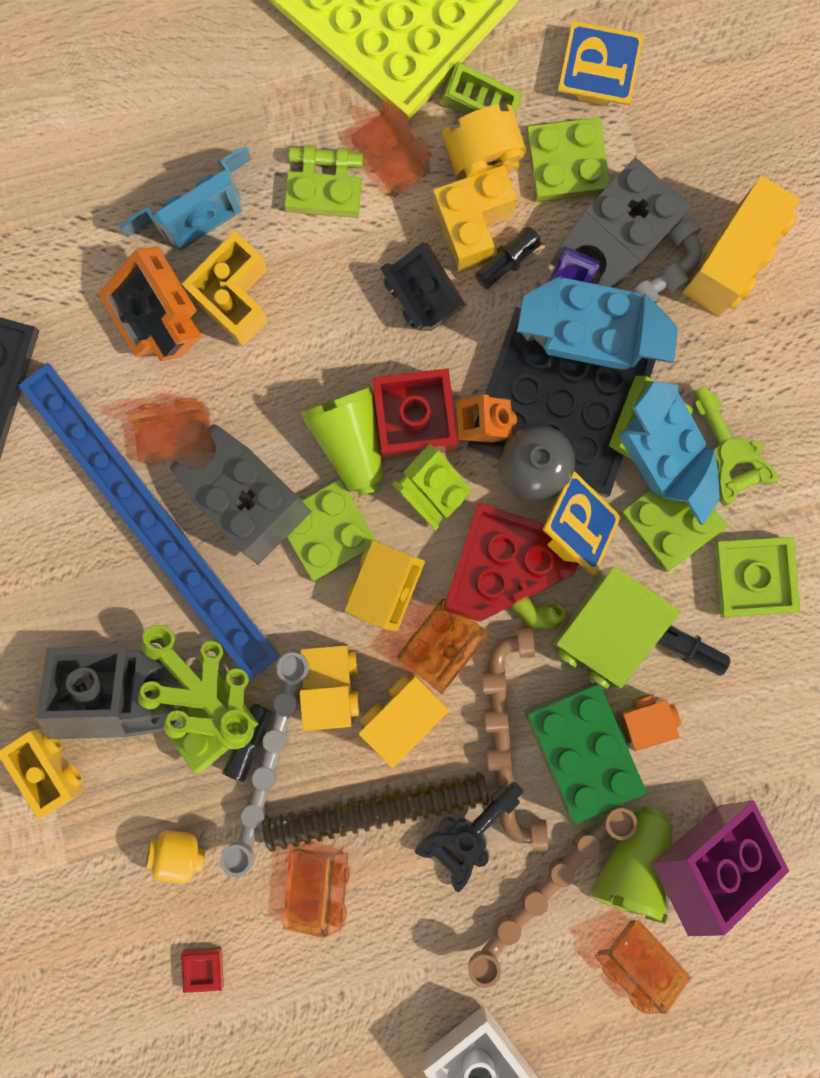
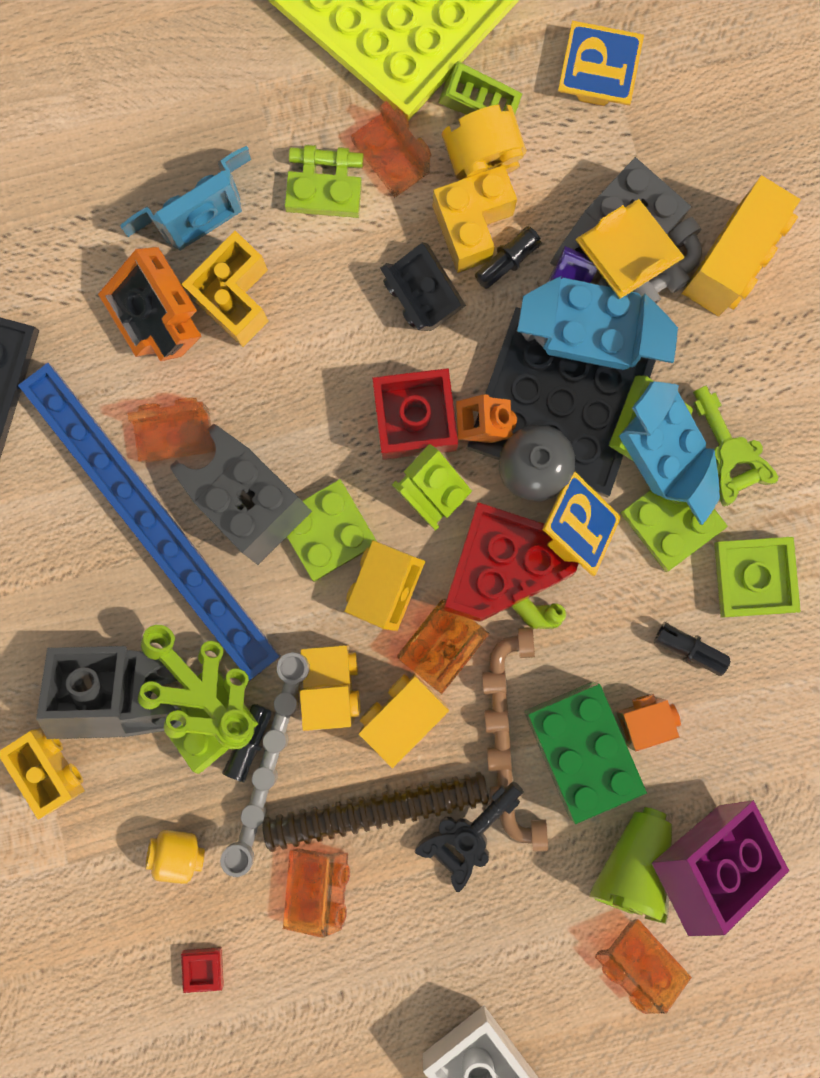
lime cone [300,386,385,496] -> none
medium nougat bar [468,805,638,988] -> none
lime plate [526,117,610,202] -> none
lime slope [552,566,681,689] -> none
none -> yellow piece [576,199,684,299]

